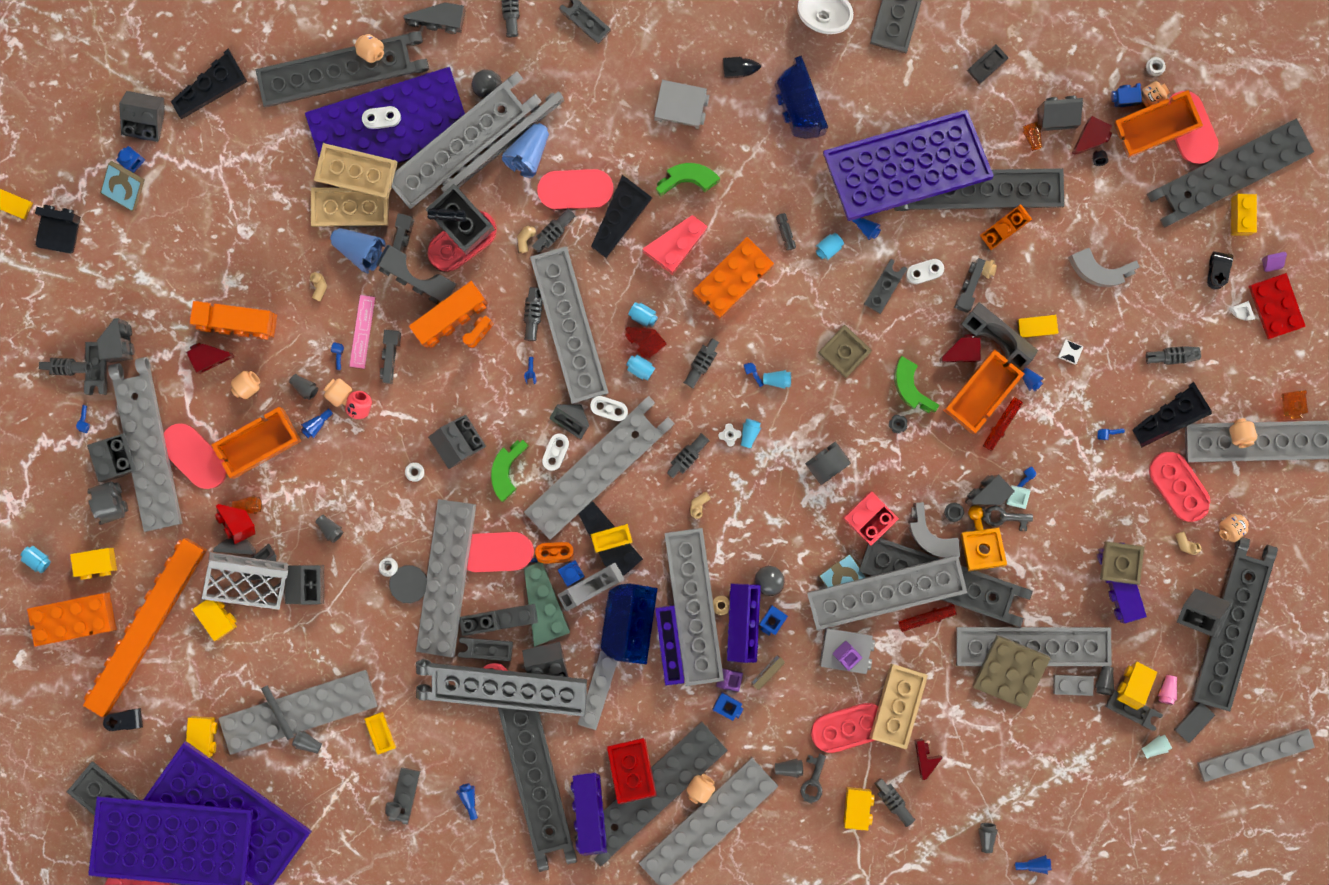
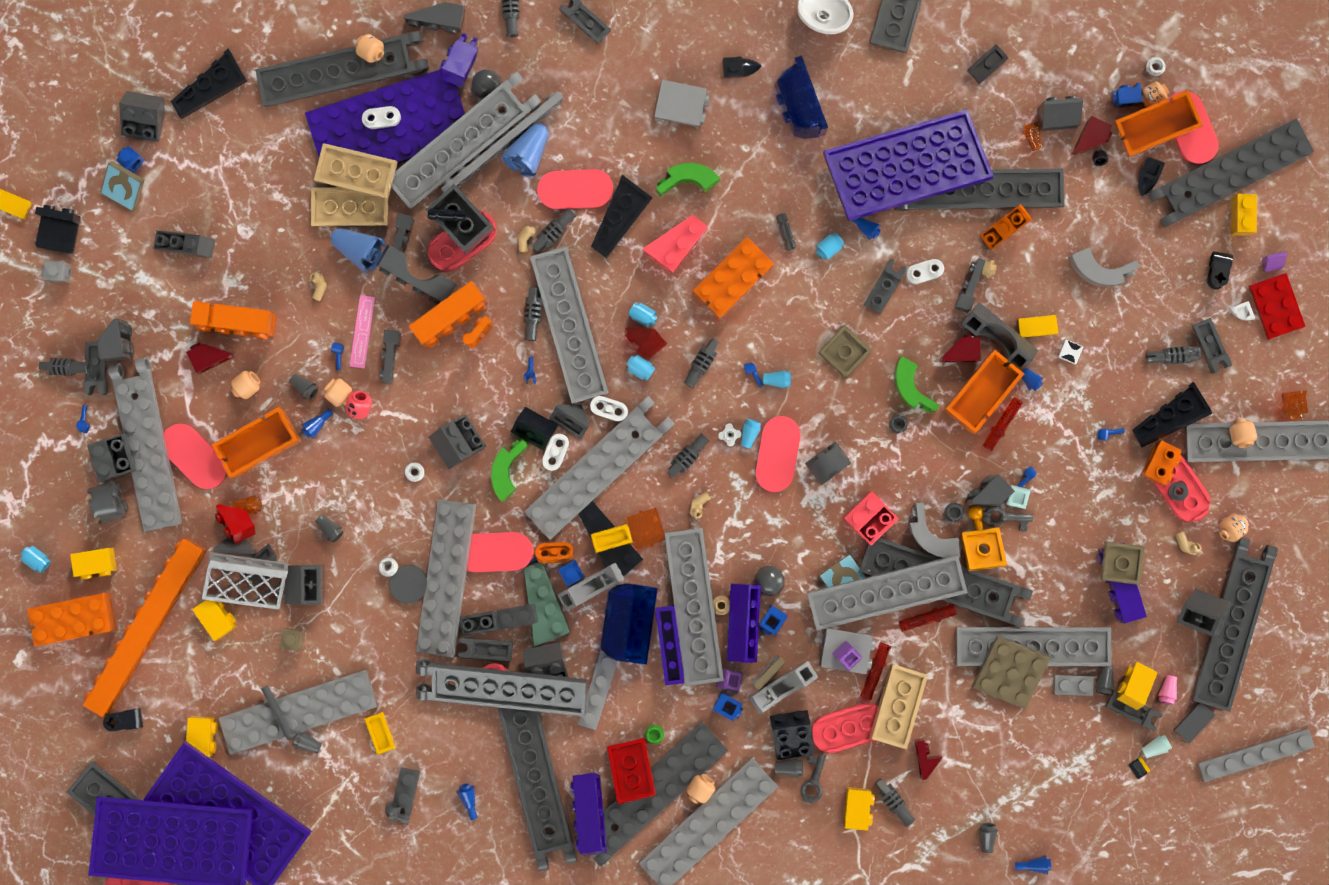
none -> light grey brick [41,261,72,284]
none -> dark grey slope [153,230,215,258]
none -> dark tan brick [280,628,306,651]
none -> dark purple hinge [439,33,478,87]
none -> black panel [511,407,558,451]
none -> clear orange piece [626,508,665,549]
none -> bright green plate [645,725,664,744]
none -> light grey arch [749,661,818,714]
none -> coral tile [755,416,800,492]
none -> black bracket [770,710,814,760]
none -> clear red pin [860,642,892,700]
none -> black sticker [1129,757,1150,779]
none -> black plate [1138,156,1165,196]
none -> orange brick [1140,440,1182,485]
none -> dark grey plate [1168,482,1188,501]
none -> dark grey plate [1192,318,1232,374]

